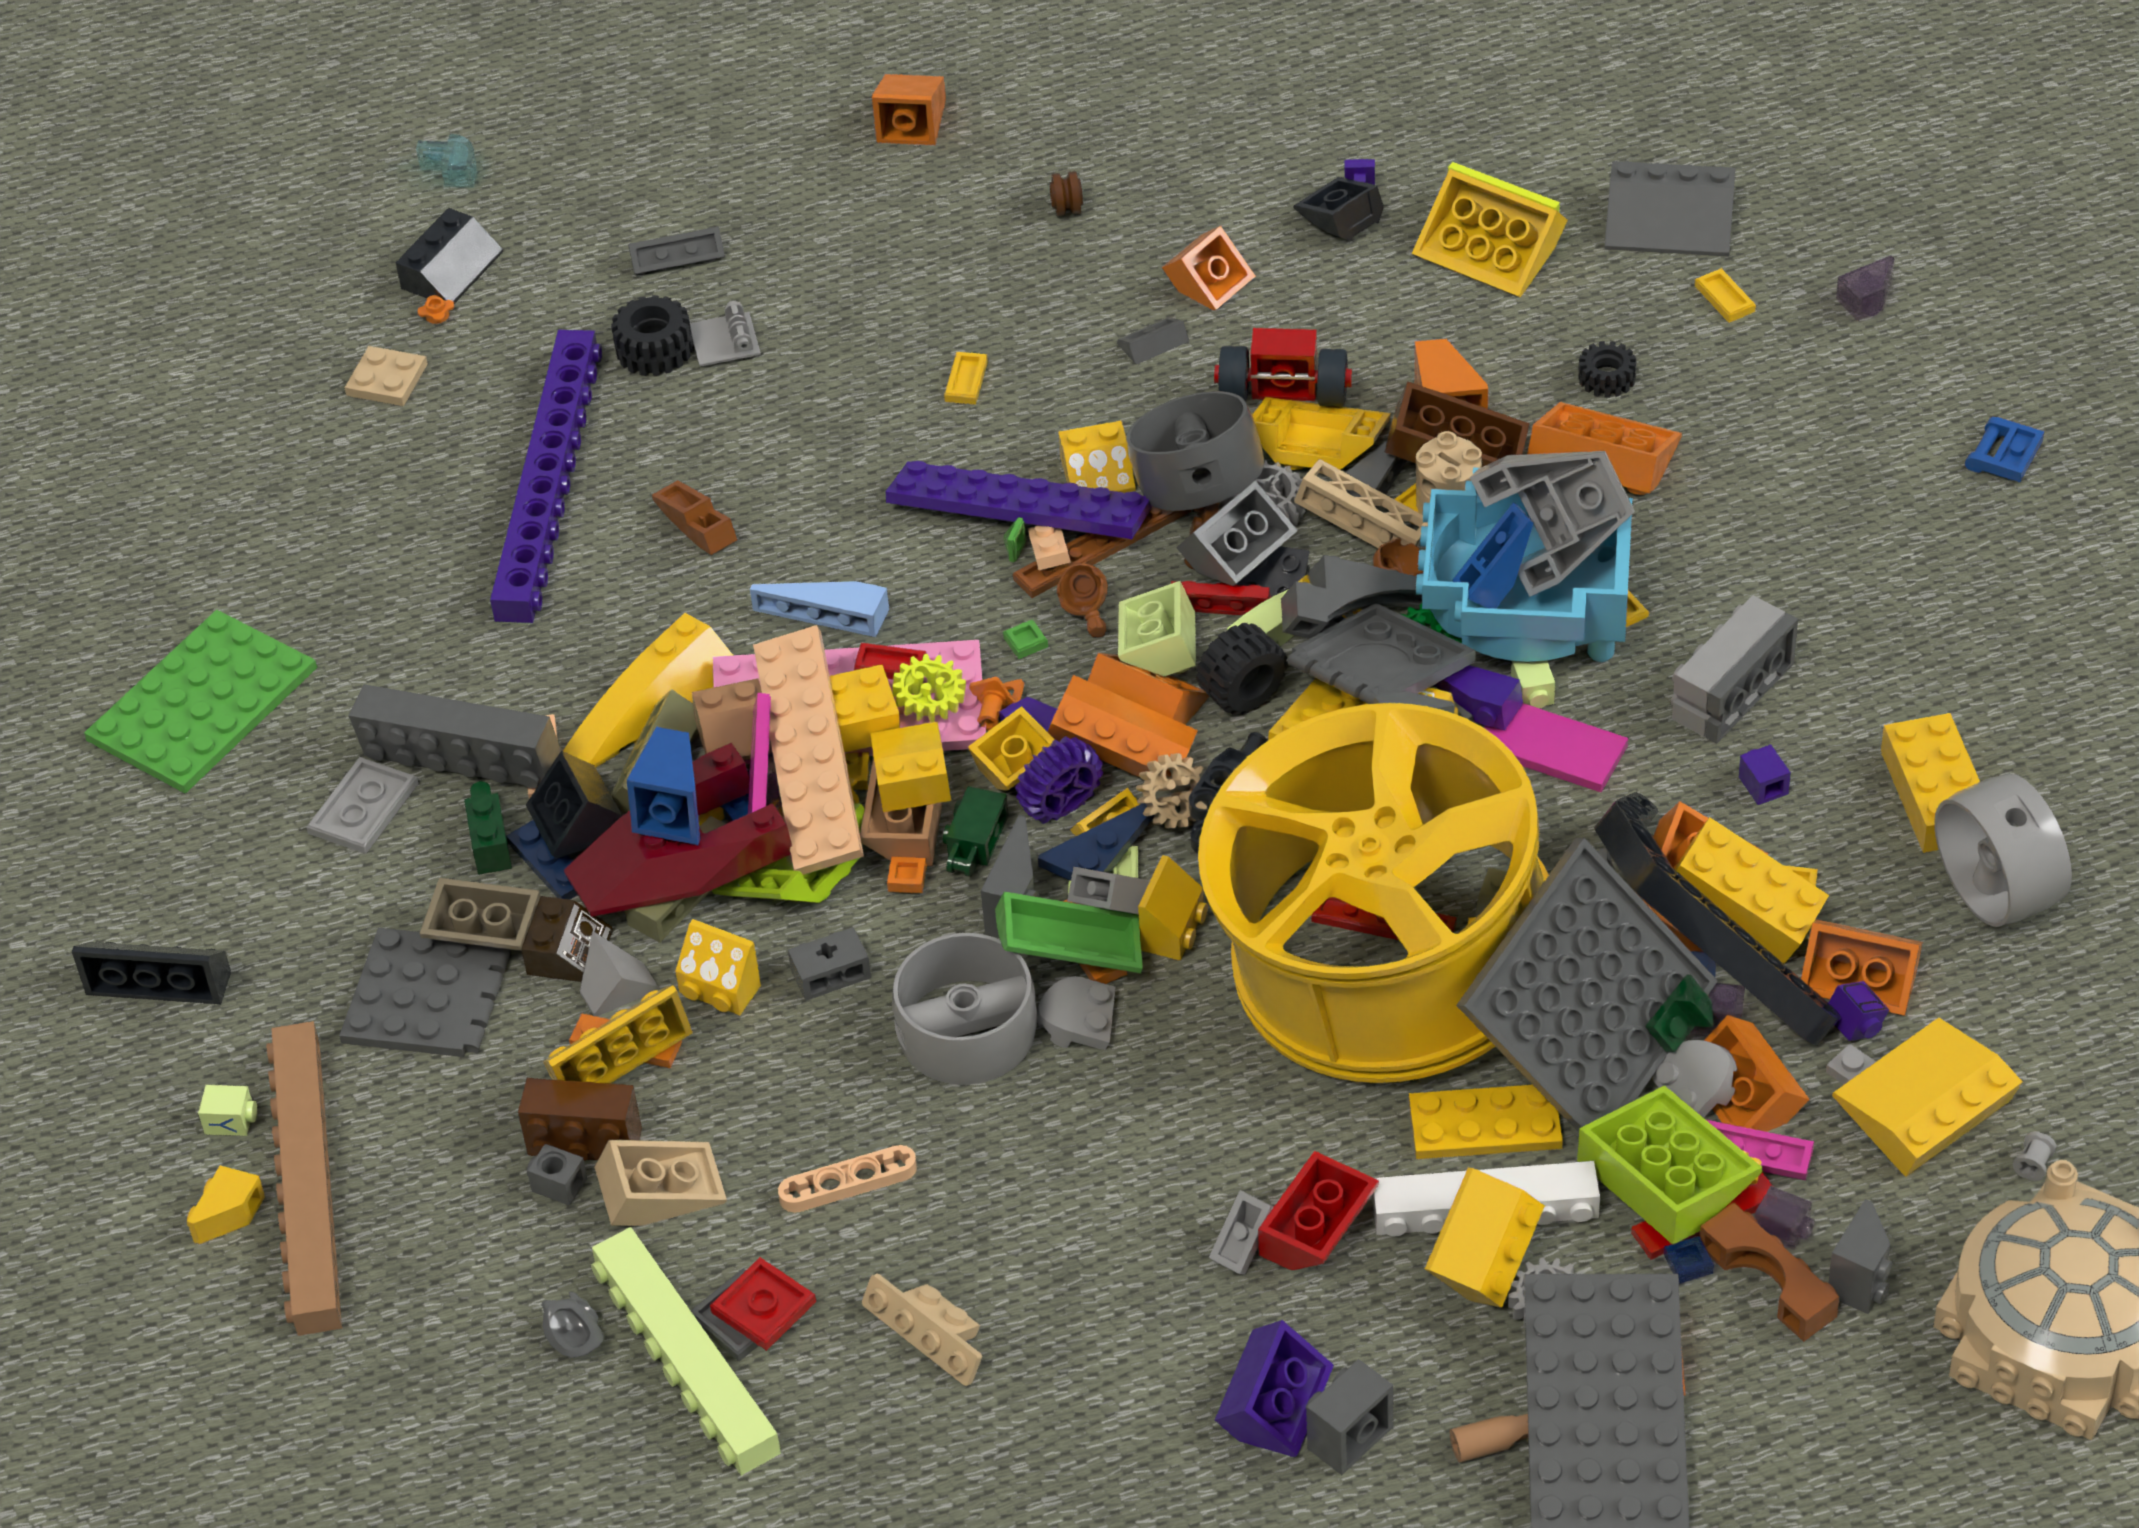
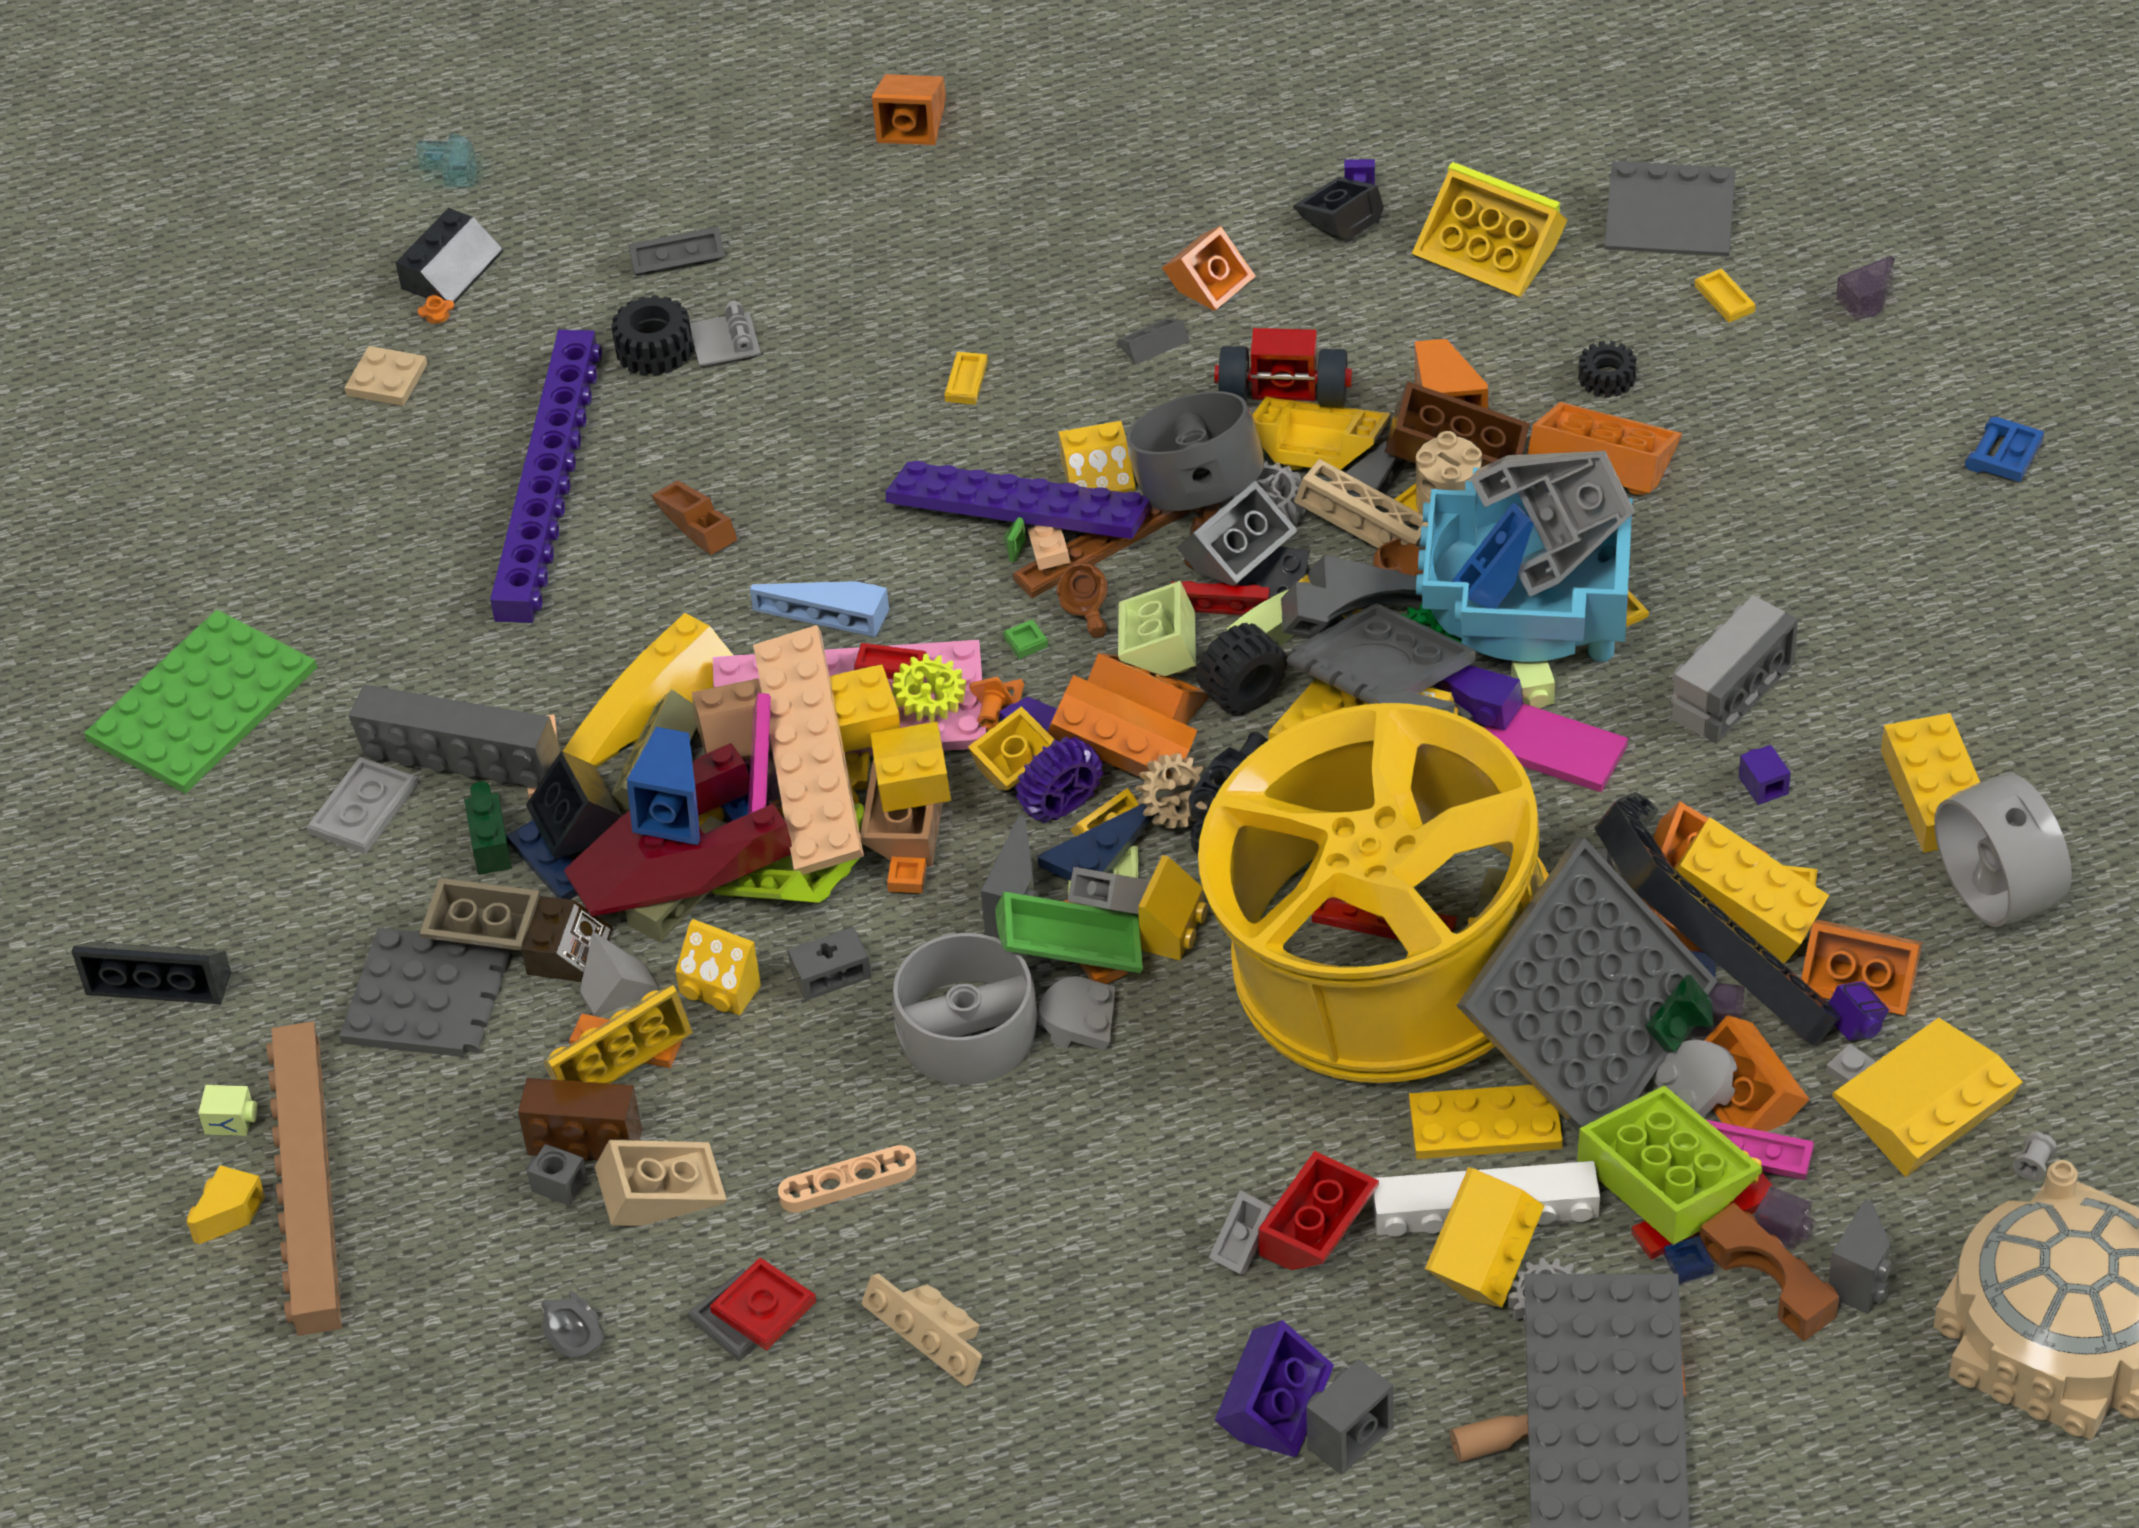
yellowish green brick [591,1227,781,1475] -> none
dark green brick [943,786,1009,877] -> none
reddish brown wheel [1049,171,1083,216] -> none

